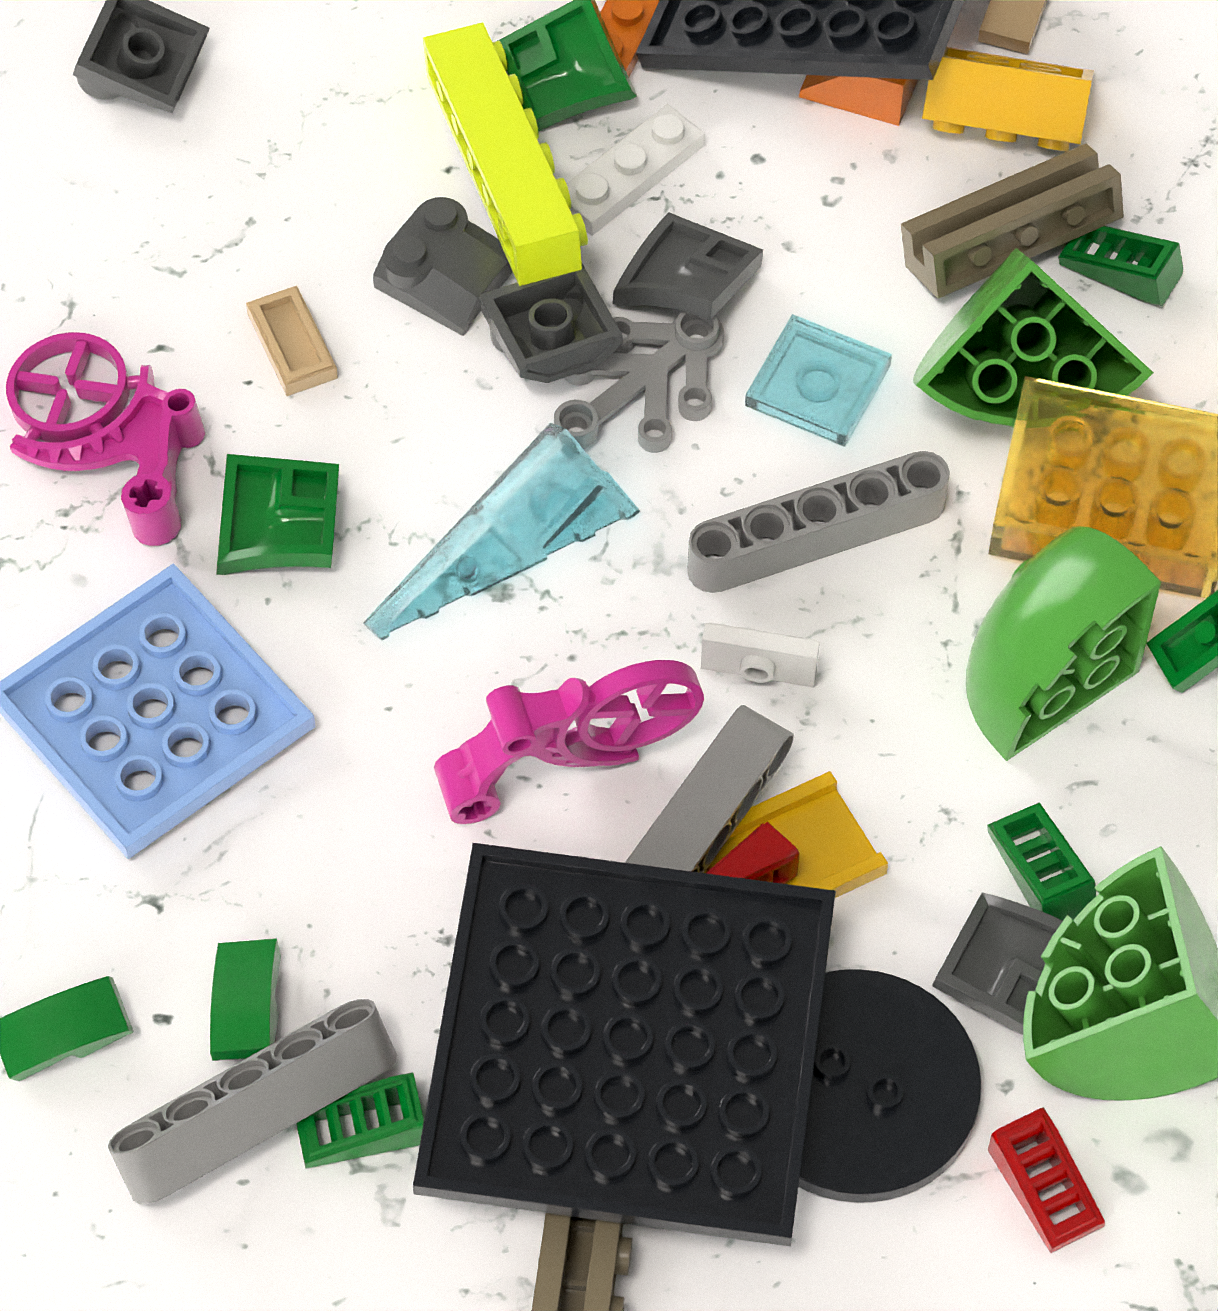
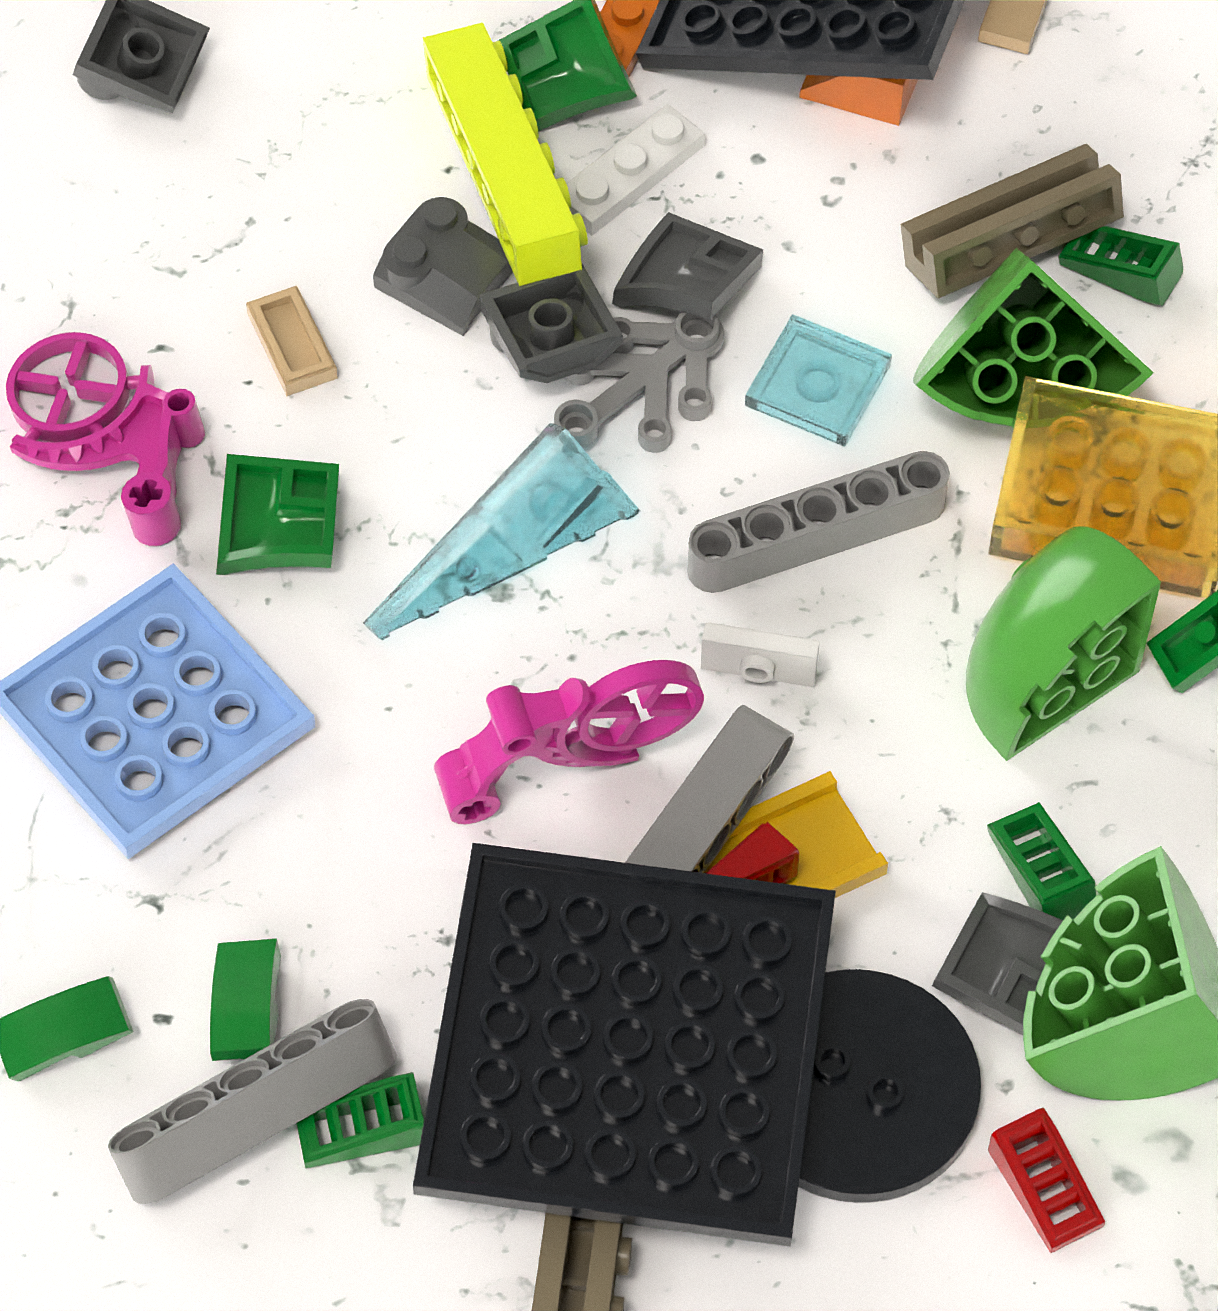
yellow slope [922,47,1094,151] -> none

